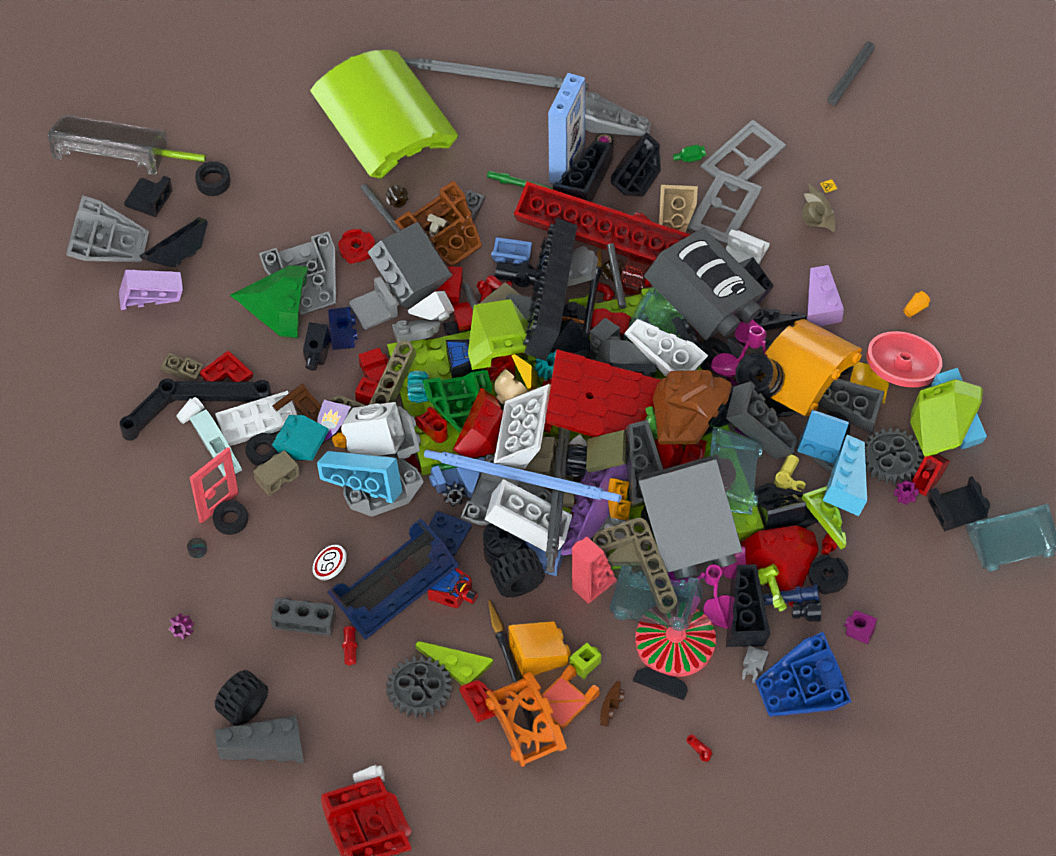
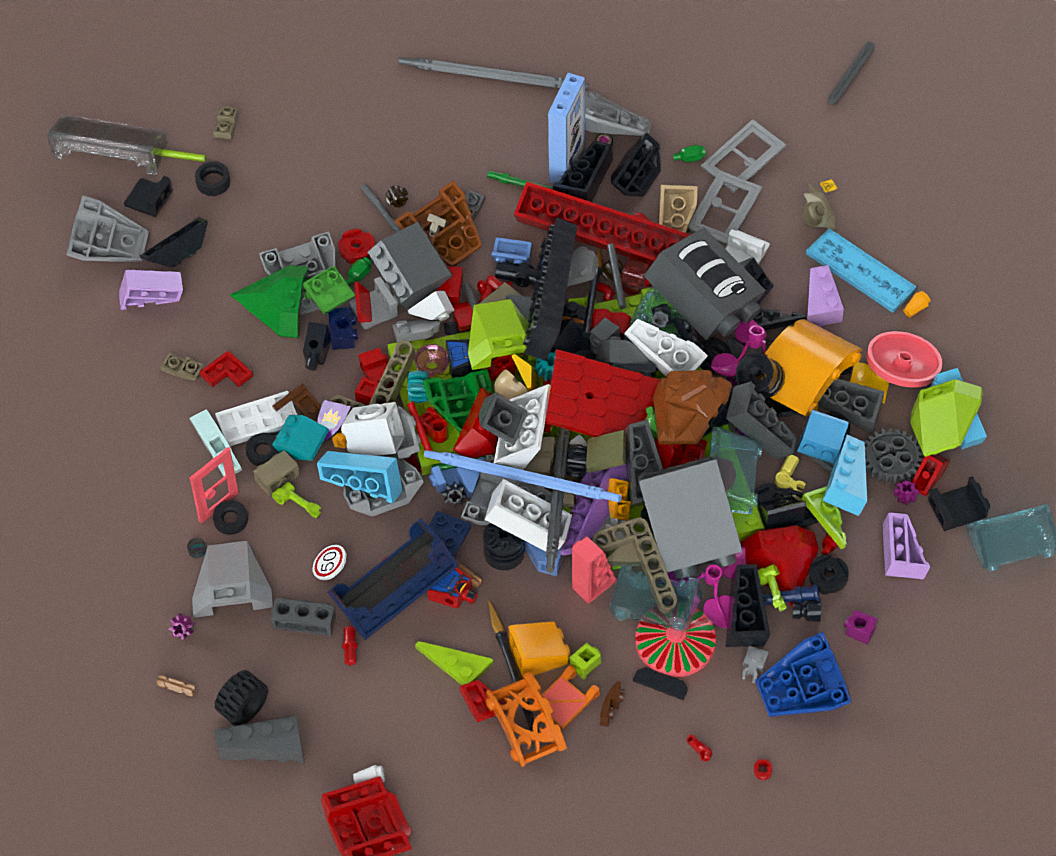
black piece [119,378,272,441] -> none
white cone [176,397,205,424] -> none
lime panel [310,50,459,179] -> none
dark grey gear [386,656,452,718] -> none
black tyre [490,548,545,598] -> none
none -> medium nougat axle [157,675,196,696]
none -> light grey wedge [192,541,273,618]
none -> dark tan slope [213,106,239,139]
none -> lime brick [272,482,321,518]
none -> bright green plate [303,266,355,315]
none -> green plant [345,257,372,287]
none -> red slope [354,282,372,323]
none -> red bar [407,402,433,451]
none -> piece [414,344,449,376]
none -> medium nougat axle [455,559,483,588]
none -> dark grey slope [478,392,528,445]
none -> black piece [651,304,672,328]
none -> red bush [754,759,772,780]
none -> medium azure tile [806,228,917,313]
none -> lavender wedge [882,512,930,579]

